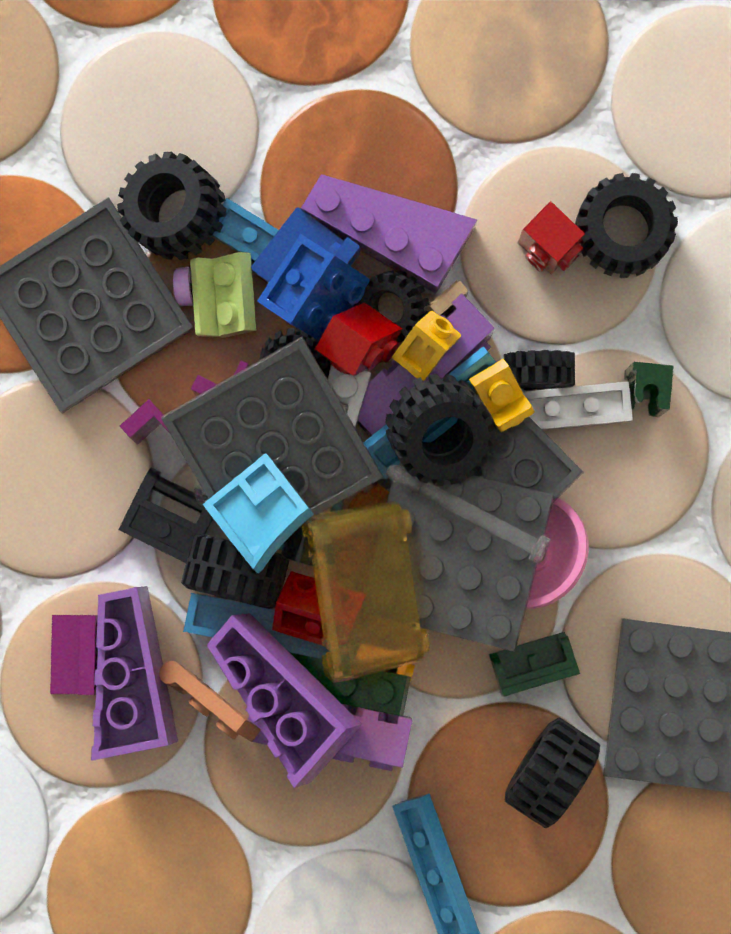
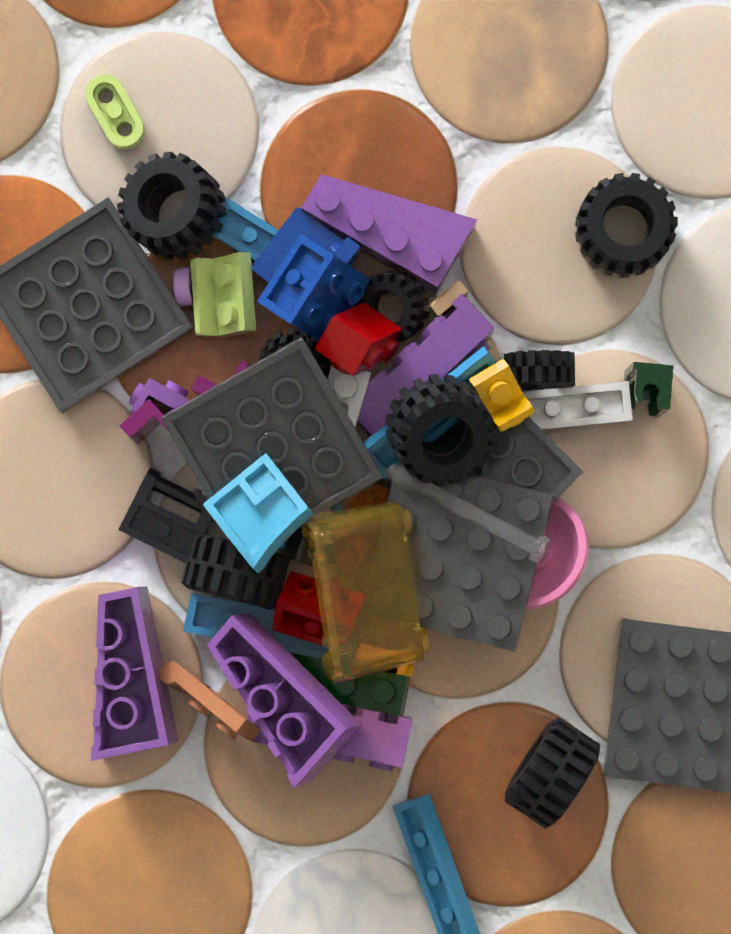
magenta panel [50,615,98,695] -> none
yellow bracket [391,311,461,382] -> none
dark green hinge [489,632,580,697] -> none
red brick [518,201,585,275] -> none
none -> yellowish green plate [85,75,145,150]
none -> medium lavender bracket [129,378,189,414]

